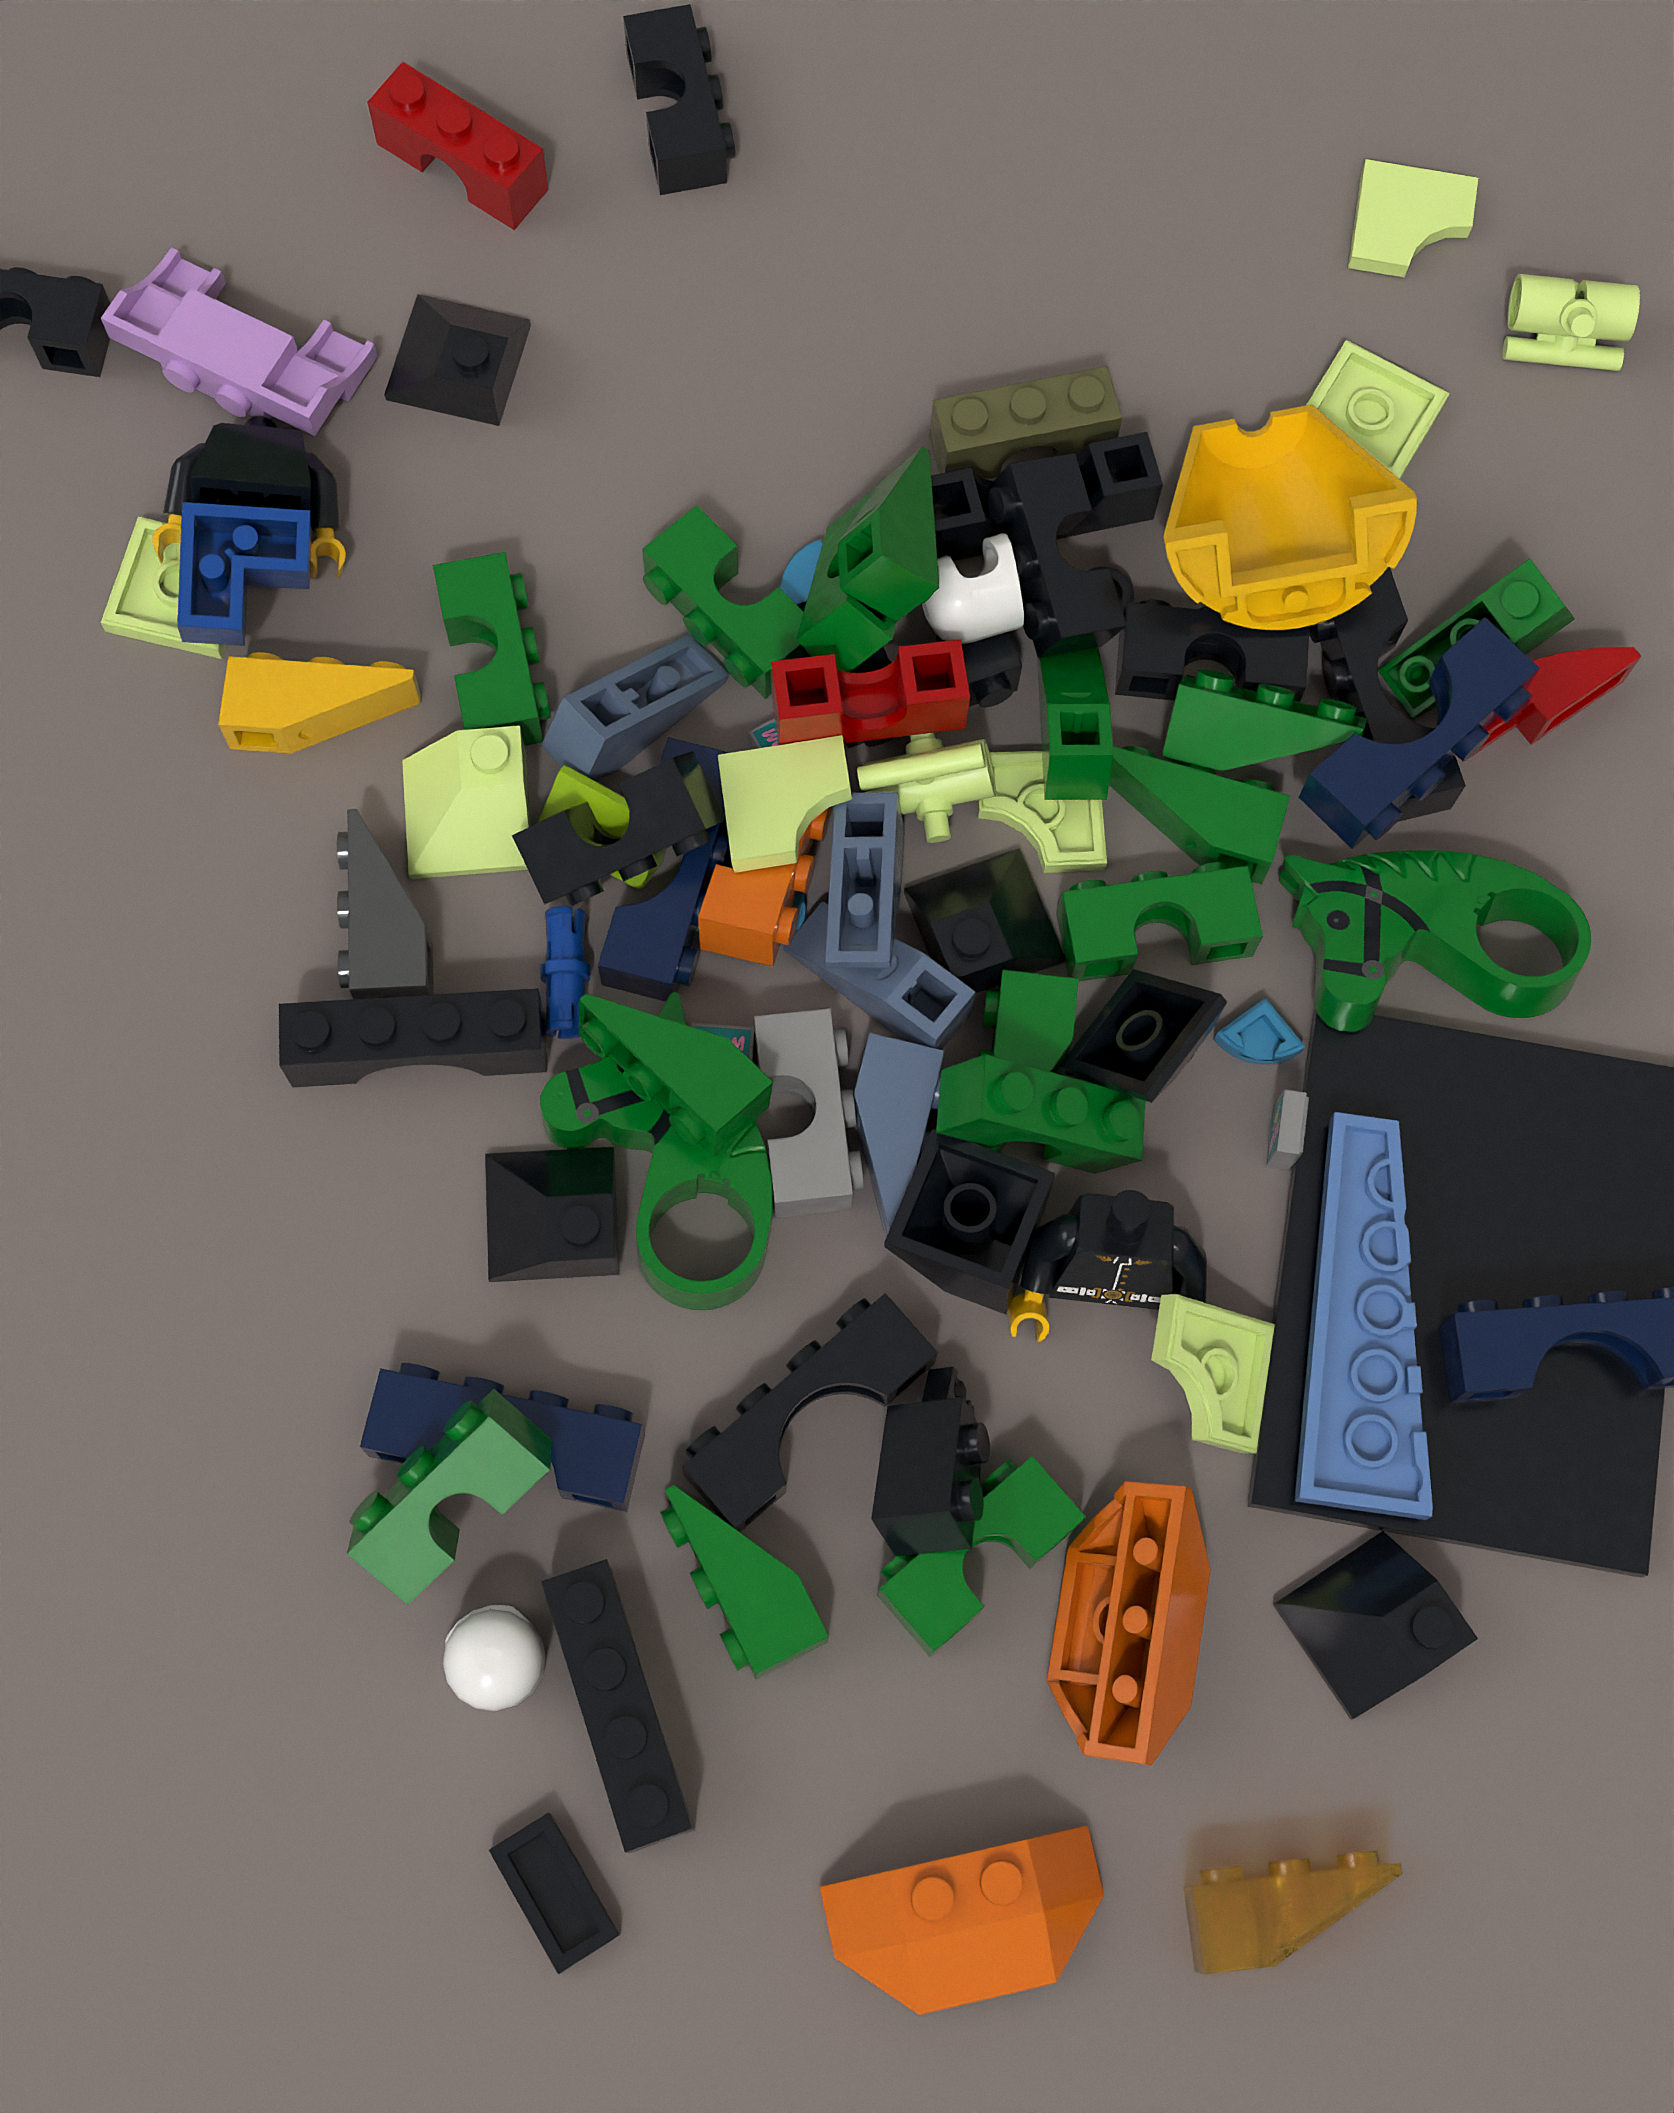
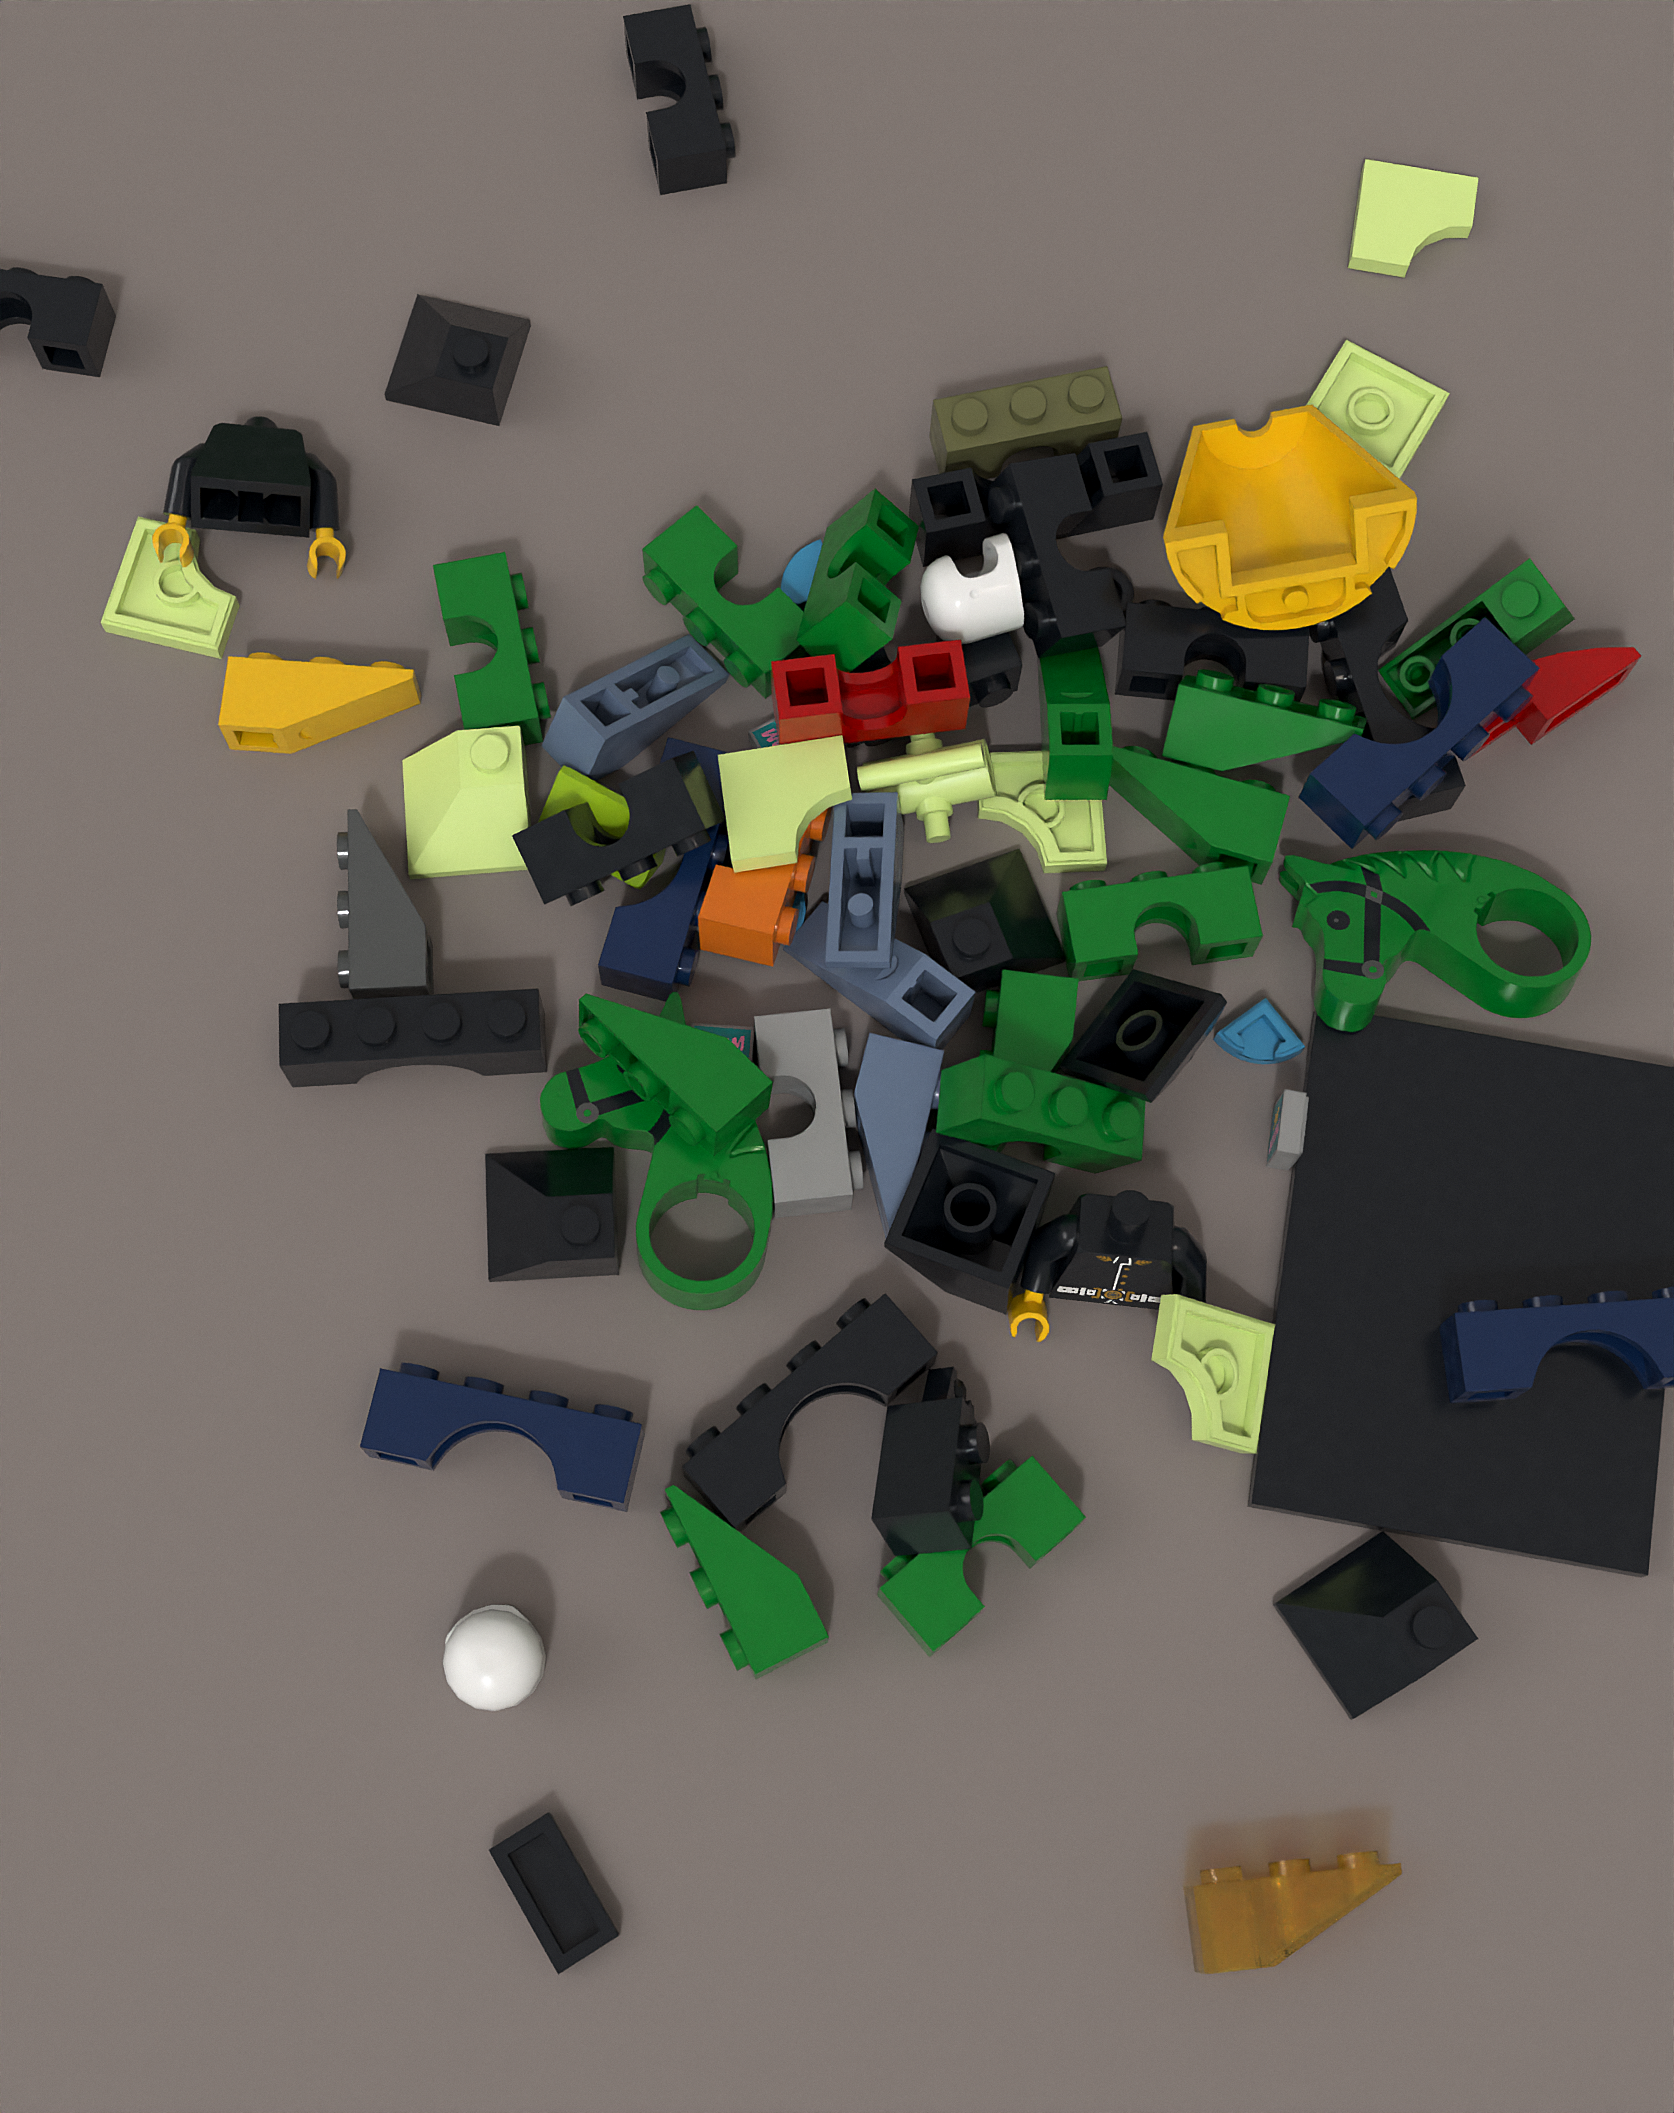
lavender bracket [101,247,378,436] -> none
blue brick [177,502,312,646] -> none
green arch [347,1389,553,1605] -> none
red arch [367,61,548,230] -> none
blue pin [540,906,590,1039] -> none
black arch [541,1559,694,1853] -> none
orange wedge [820,1825,1104,2015] -> none
green slope [837,446,939,622] -> none
orange wedge [1047,1481,1211,1766] -> none
medium blue wing [1295,1112,1433,1520] -> none
yellowish green pin [1502,274,1640,371] -> none

